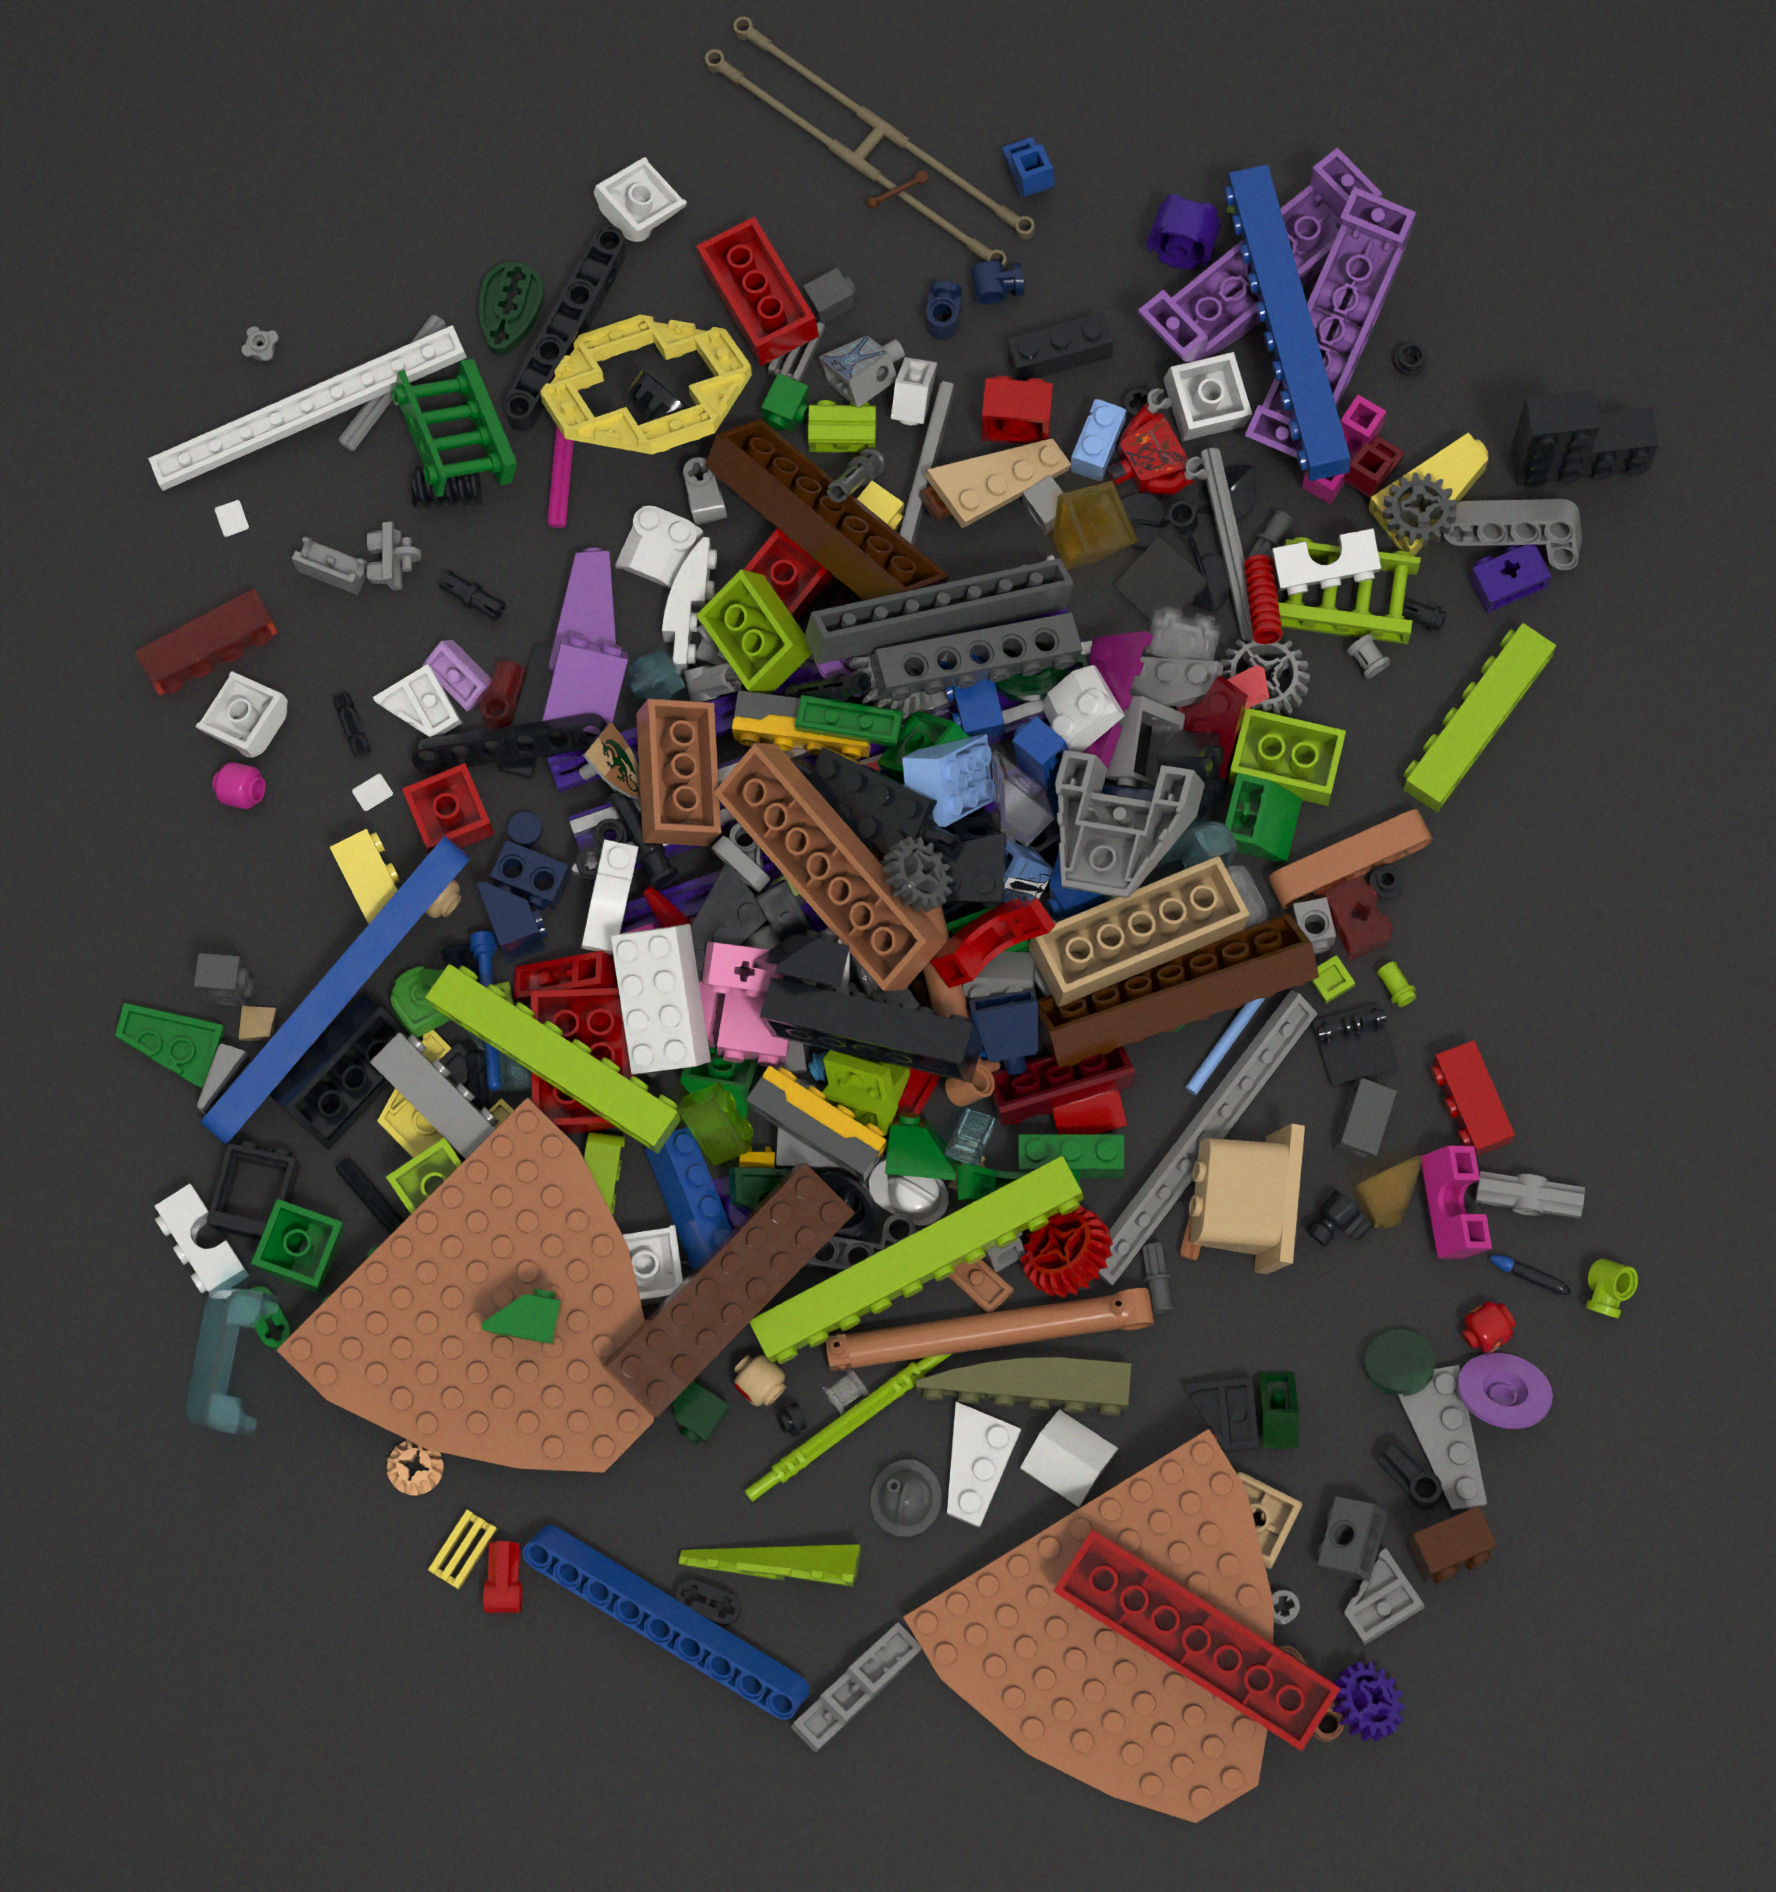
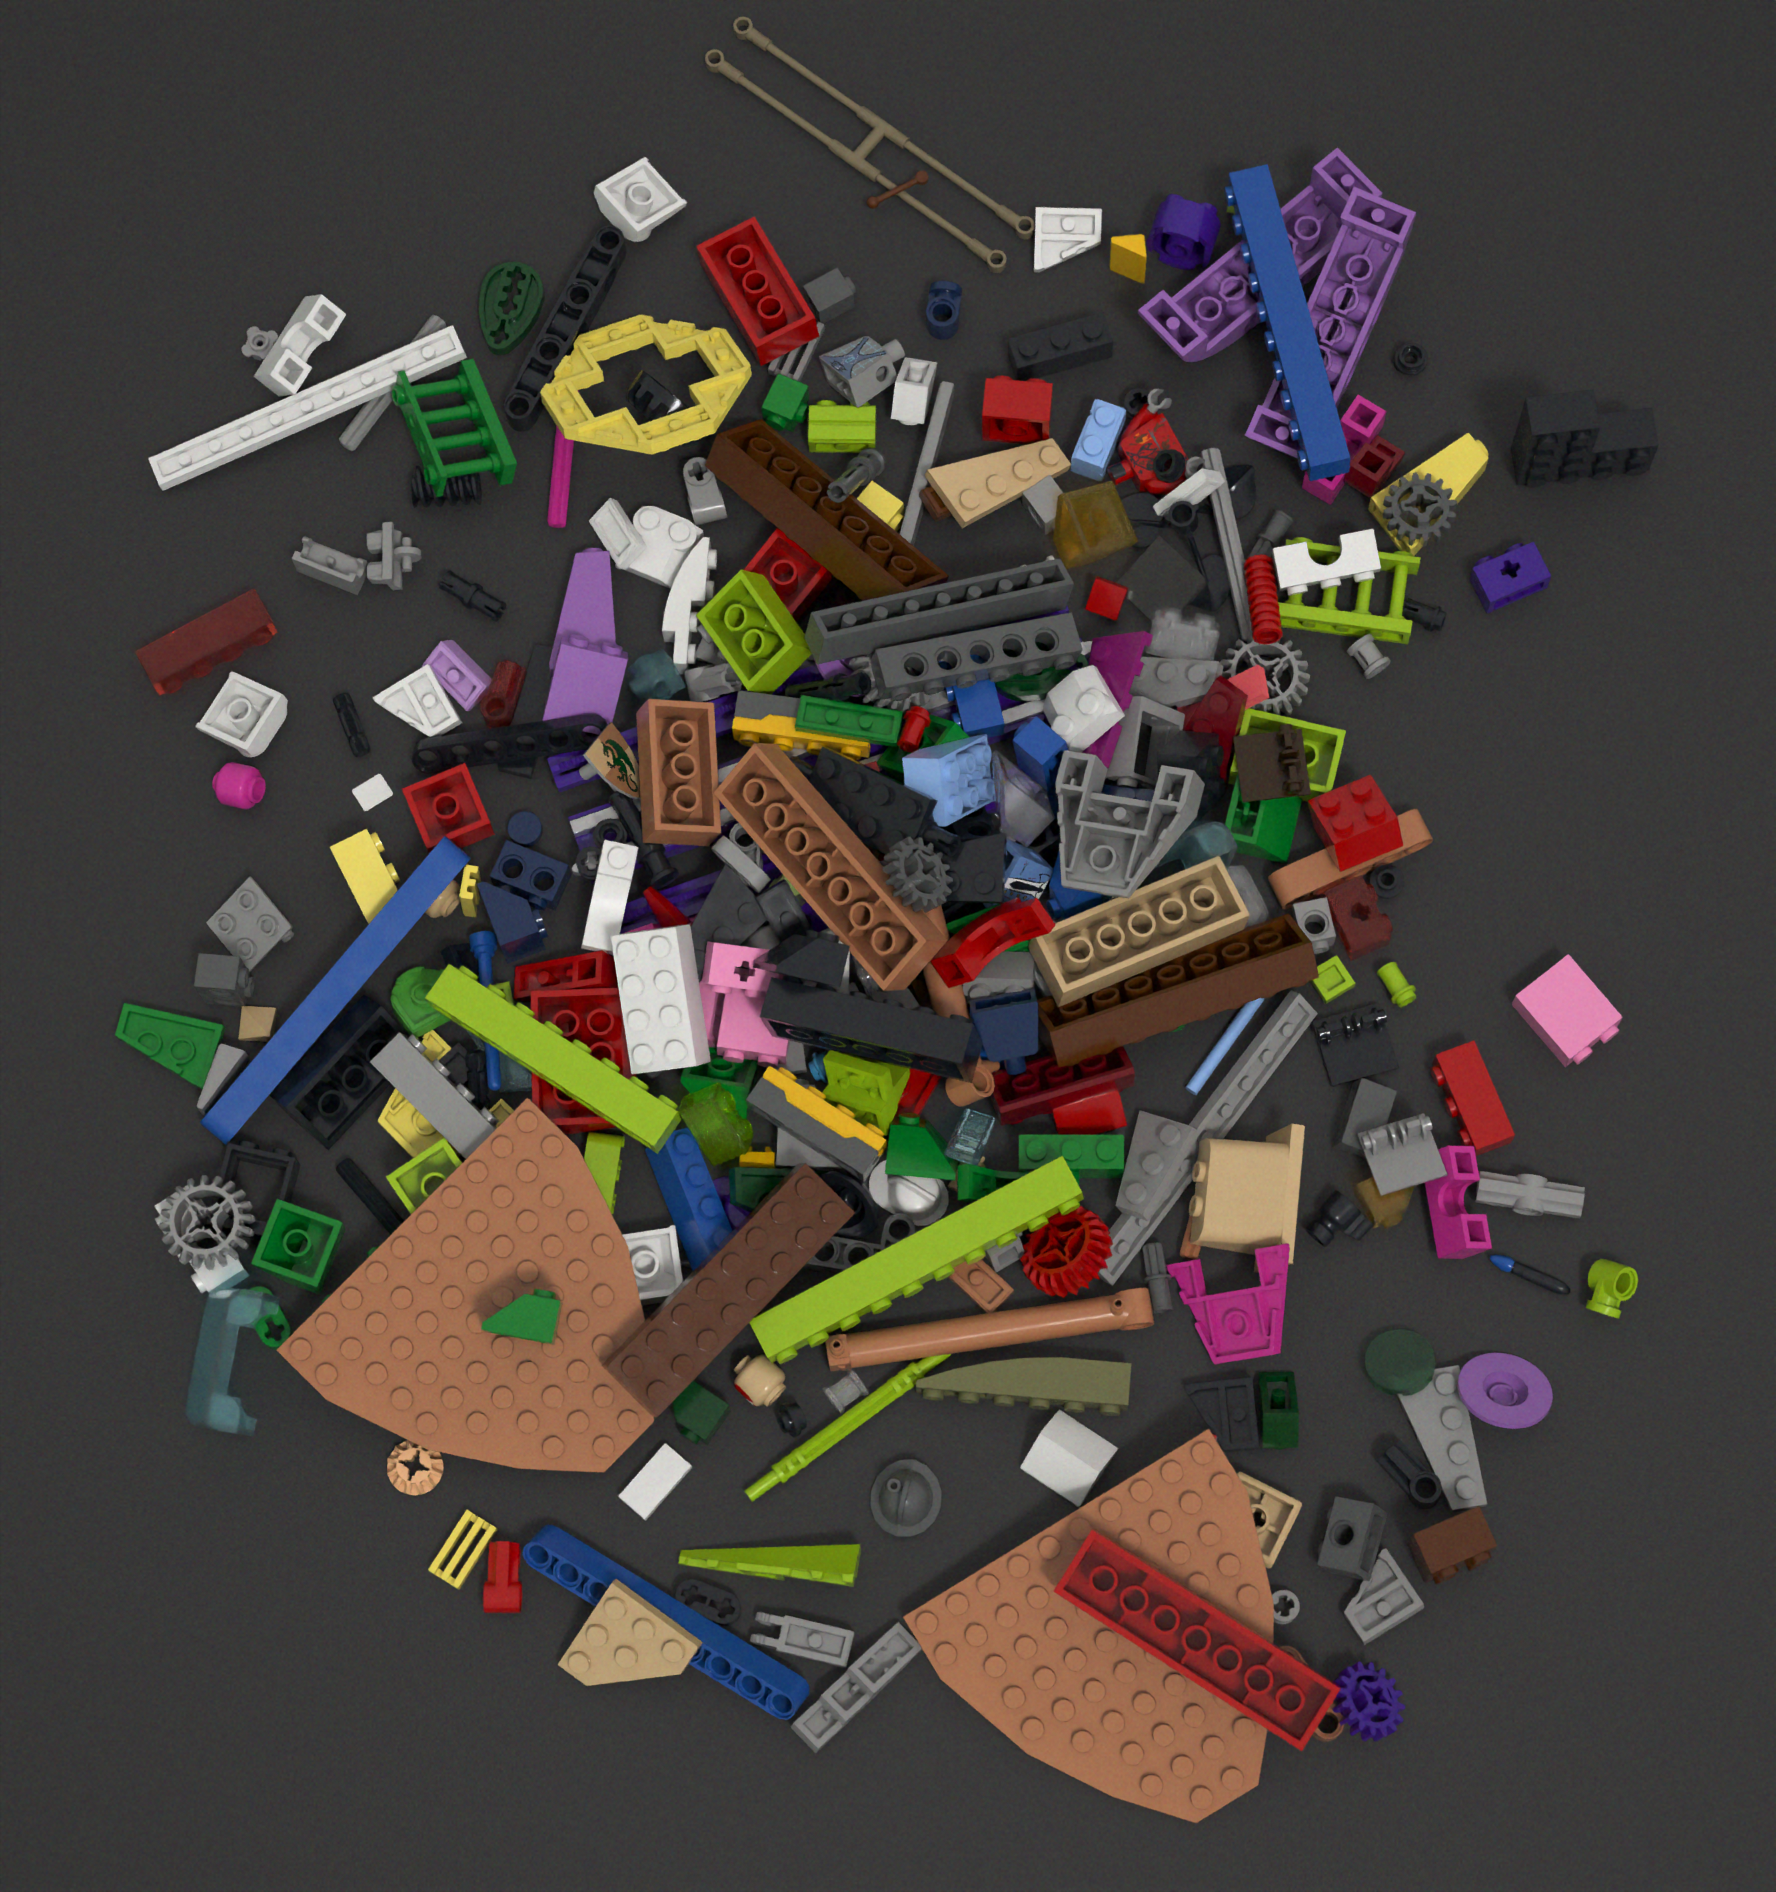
white sticker [215,500,249,537] -> none
white wing [947,1402,1021,1528] -> none
dark blue piece [971,261,1024,305] -> none
blue brick [1002,137,1055,199] -> none
white brick [1163,352,1253,441] -> none
lime brick [1403,623,1557,813] -> none
light grey beam [1444,499,1582,570] -> none
red head [1461,1301,1516,1353] -> none
none -> light grey gear [159,1175,255,1270]
none -> light grey hinge [206,876,294,972]
none -> white arch [253,294,346,396]
none -> light yellow tile [459,865,481,918]
none -> tan plate [558,1579,703,1686]
none -> white tile [589,498,647,570]
none -> white tile [618,1443,692,1521]
none -> light grey hinge [750,1612,855,1668]
none -> red pin [897,706,931,753]
none -> white wing [1034,207,1102,273]
none -> red tile [1085,576,1129,621]
none -> yellow slope [1109,234,1147,283]
none -> light grey wing [1116,1110,1199,1221]
none -> black plate [1153,449,1186,483]
none -> white tile [1153,468,1225,517]
none -> dark pink wing [1167,1243,1290,1364]
none -> dark brown hinge [1233,724,1311,803]
none -> red brick [1308,774,1403,872]
none -> light grey hinge [1357,1113,1447,1196]
none -> bright pink brick [1512,954,1623,1067]

